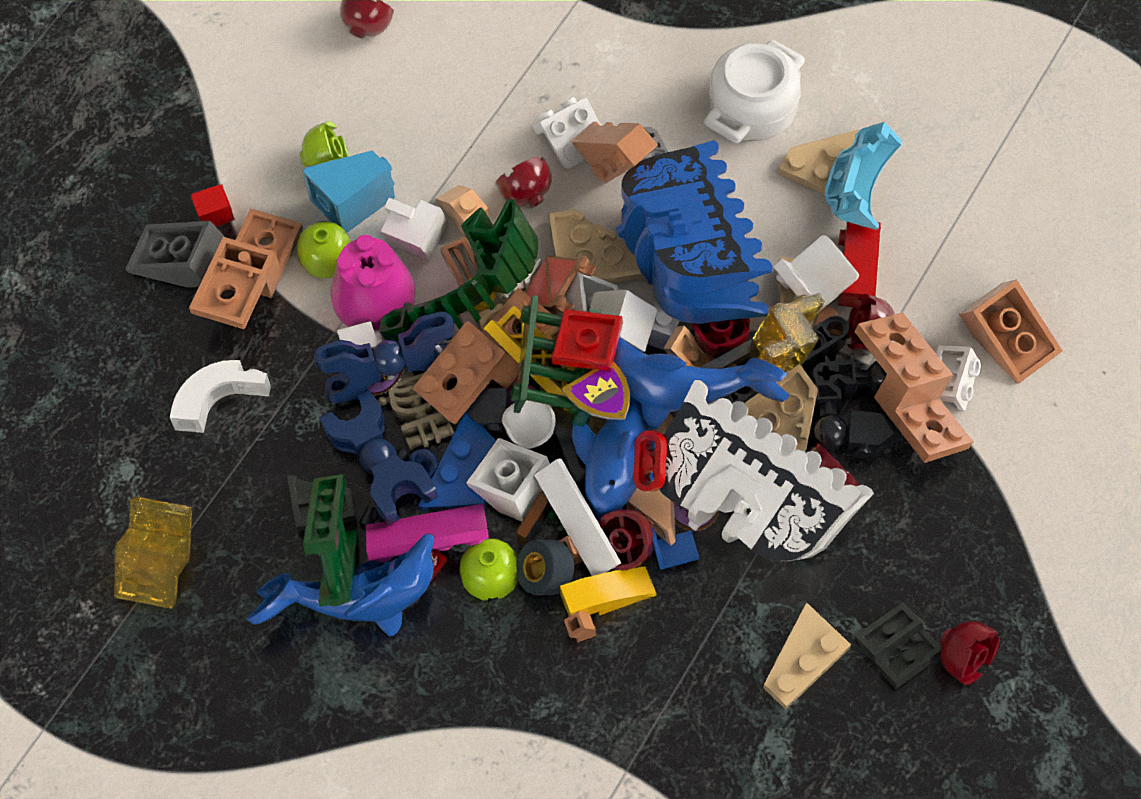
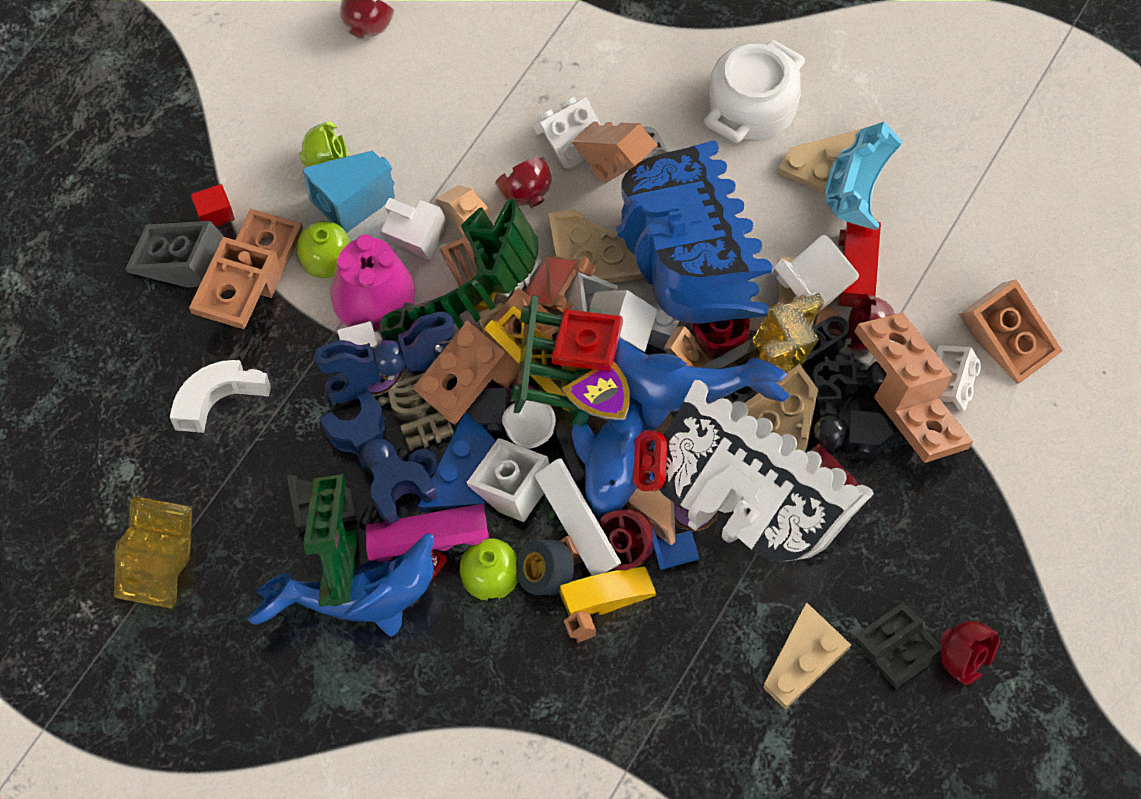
reddish brown tile [516,490,552,547] -> none

